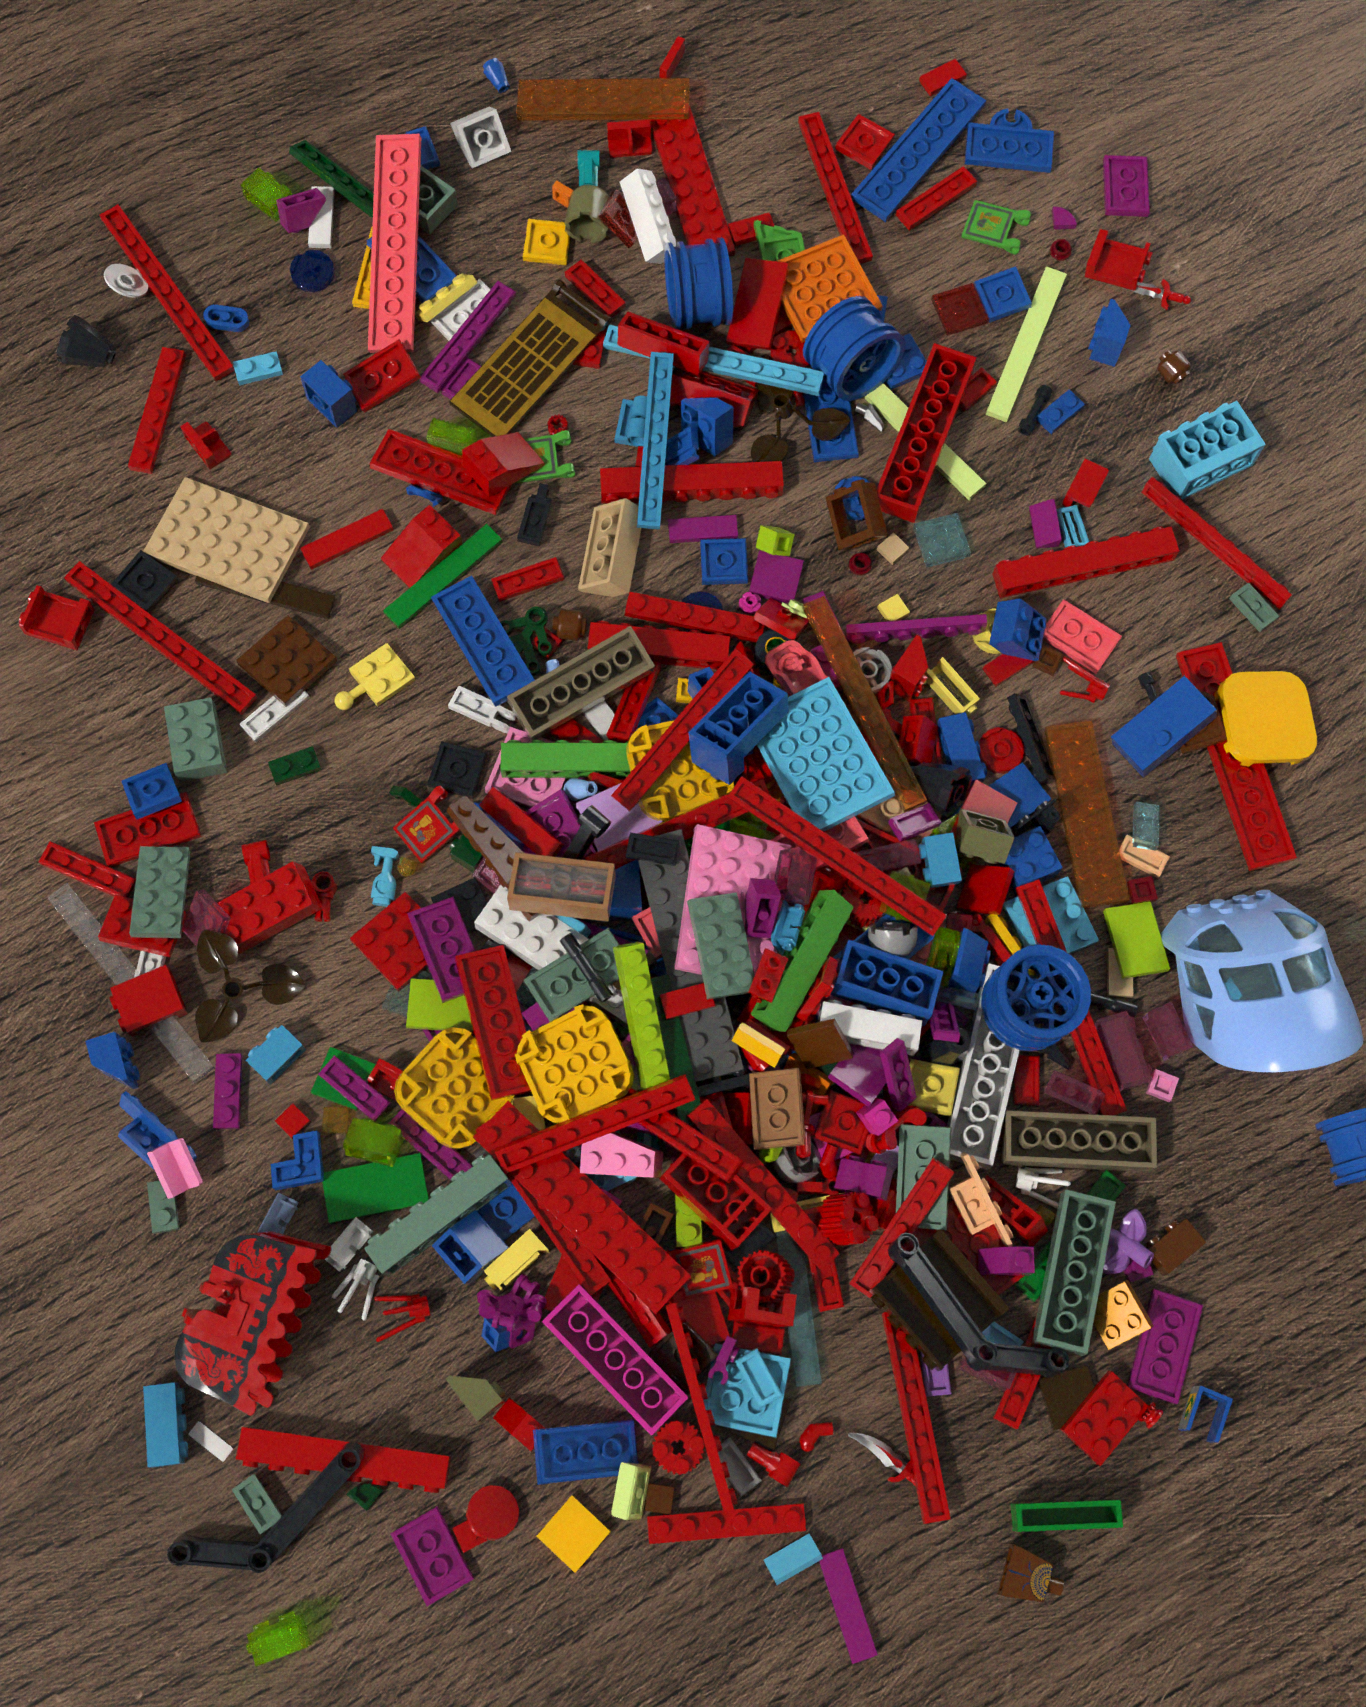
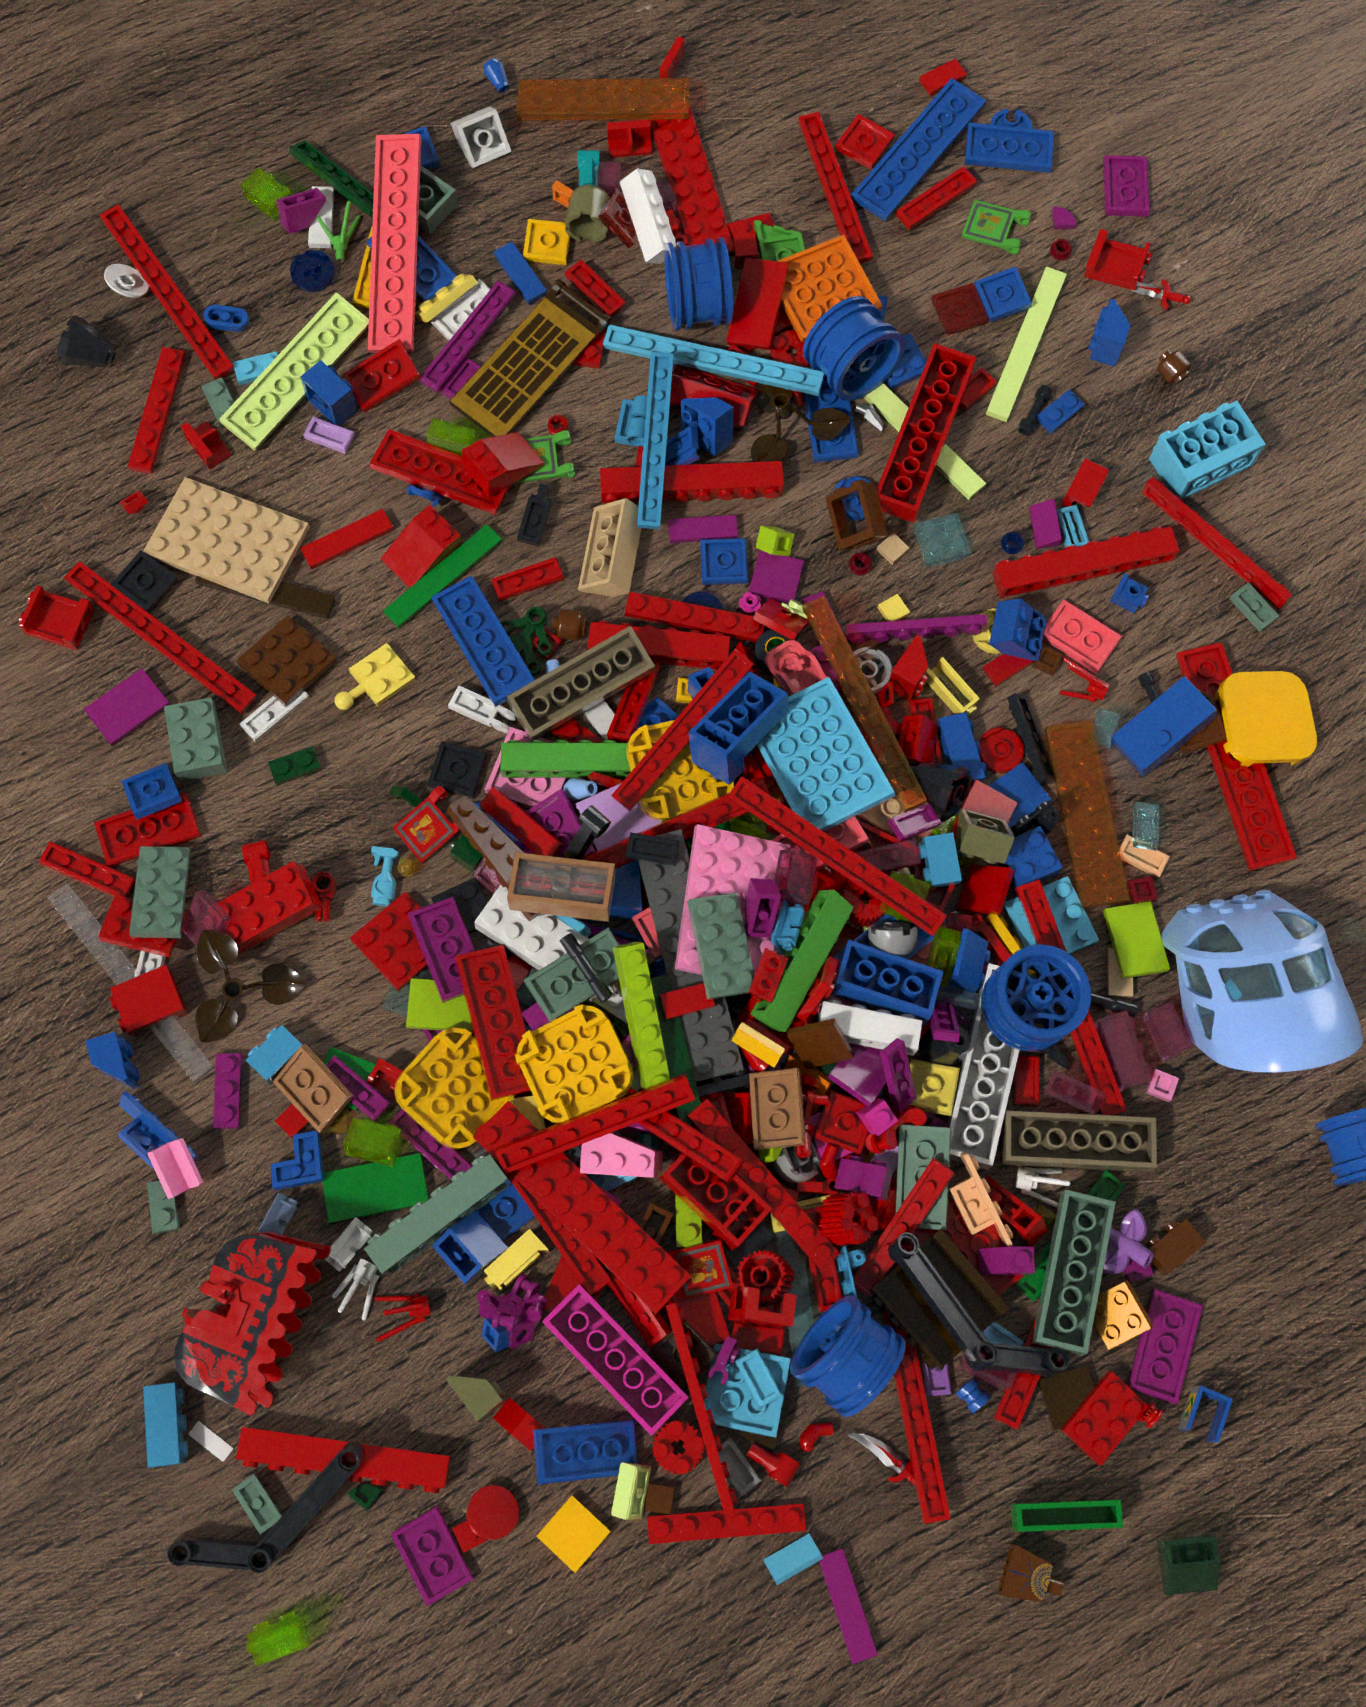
red brick [617,311,710,376] -> none
none -> magenta tile [83,668,170,747]
none -> red plate [119,490,149,514]
none -> sand green plate [201,377,234,426]
none -> yellowish green plate [219,292,369,451]
none -> medium nougat tile [272,1045,354,1133]
none -> lavender tile [304,416,355,454]
none -> bright green plant [317,201,361,260]
none -> blue tile [493,242,547,305]
none -> clear pink brick [598,161,621,198]
none -> red plate [665,210,688,245]
none -> red panel [733,232,758,268]
none -> blue wheel [790,1295,906,1417]
none -> dark azure hinge [836,1246,866,1298]
none -> blue wheel [955,1376,991,1414]
none -> clear blue plate [1001,532,1024,554]
none -> clear light blue panel [1089,708,1121,748]
none -> blue brick [1110,574,1149,613]
none -> clear green slope [1156,1535,1220,1595]

